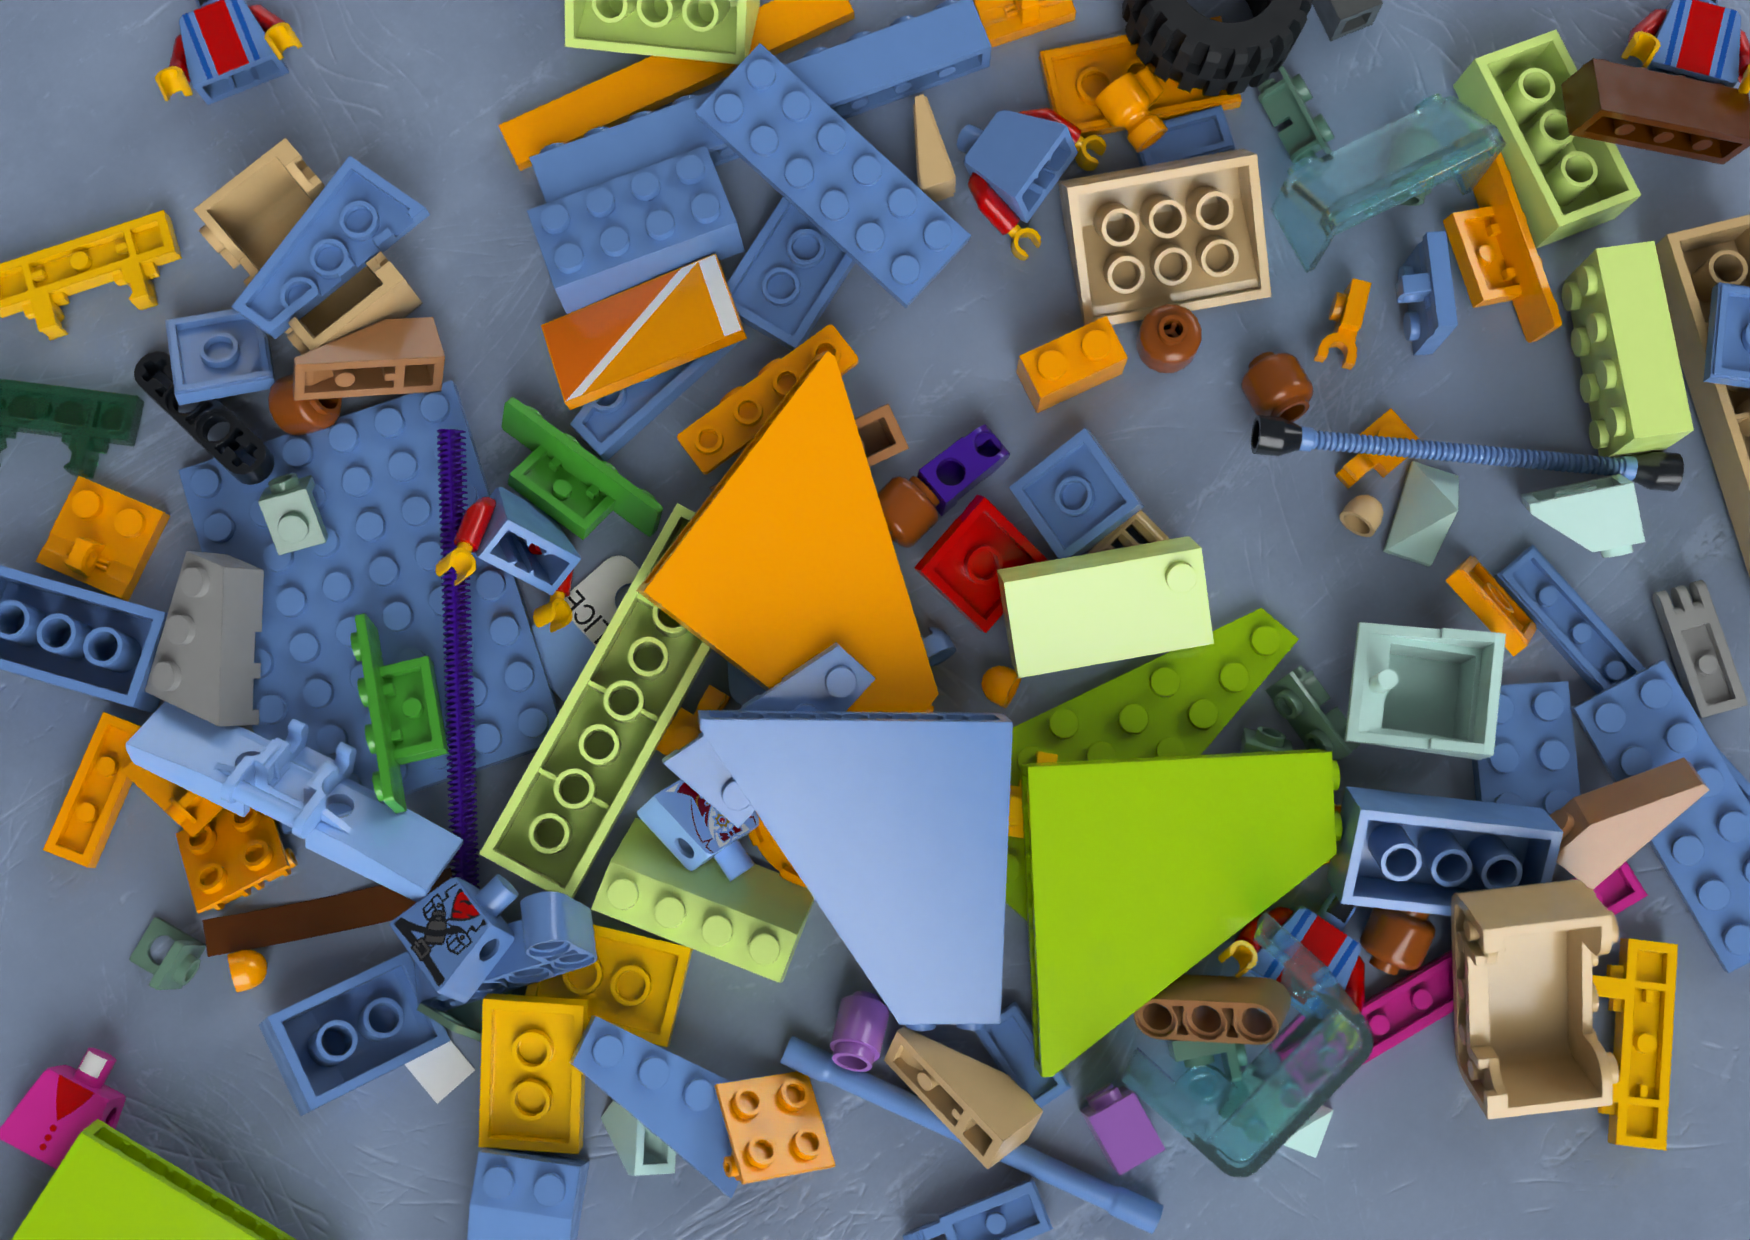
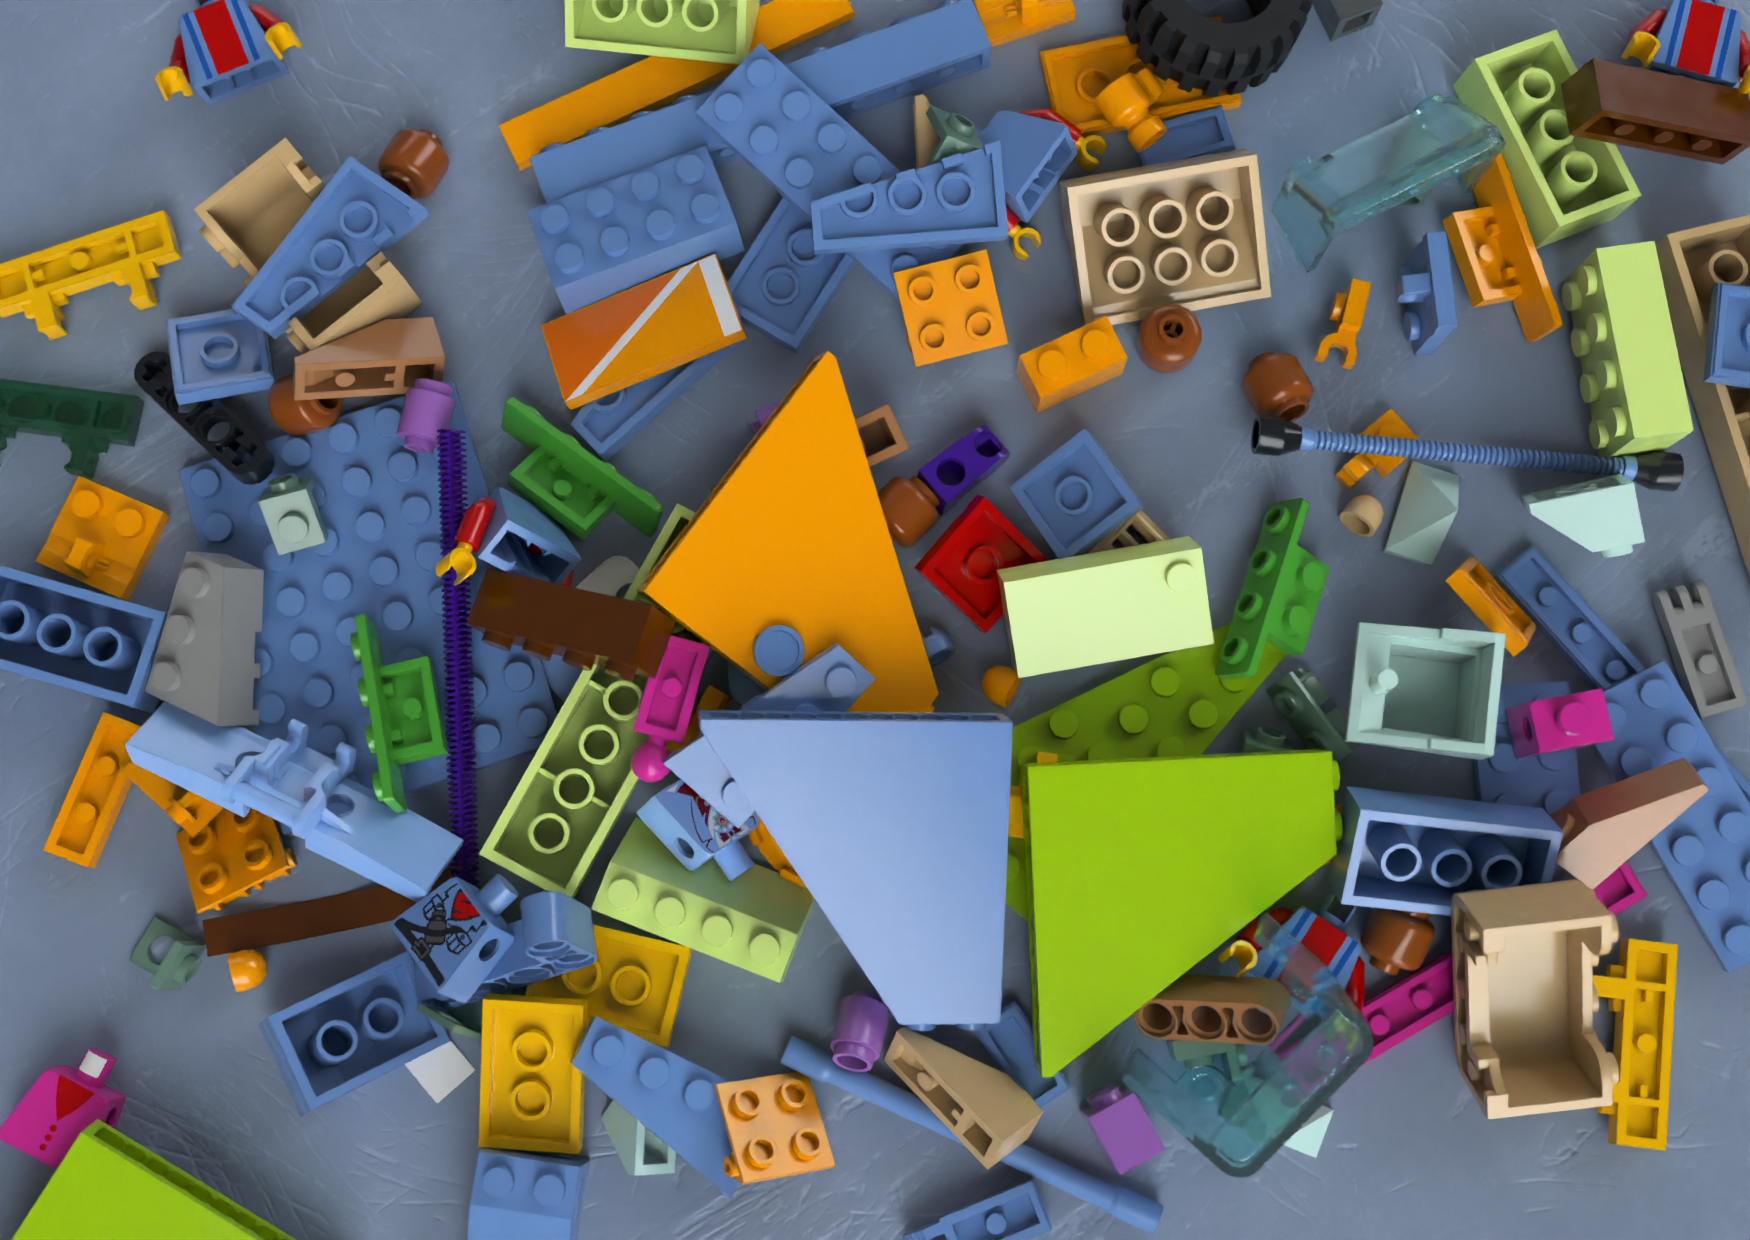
light orange bracket [677,324,859,475] -> none
sand green hinge [1258,65,1335,168] -> none
none -> dark orange head [378,129,449,199]
none -> medium lavender brick [396,378,456,454]
none -> reddish brown brick [467,568,675,681]
none -> dark pink plate [631,635,710,782]
none -> medium blue piece [753,625,804,676]
none -> medium blue wing [810,140,1009,255]
none -> light orange hinge [893,249,1009,367]
none -> sand green bracket [925,105,983,167]
none -> bright green bracket [1215,498,1330,680]
none -> dark pink torso [1505,688,1614,759]

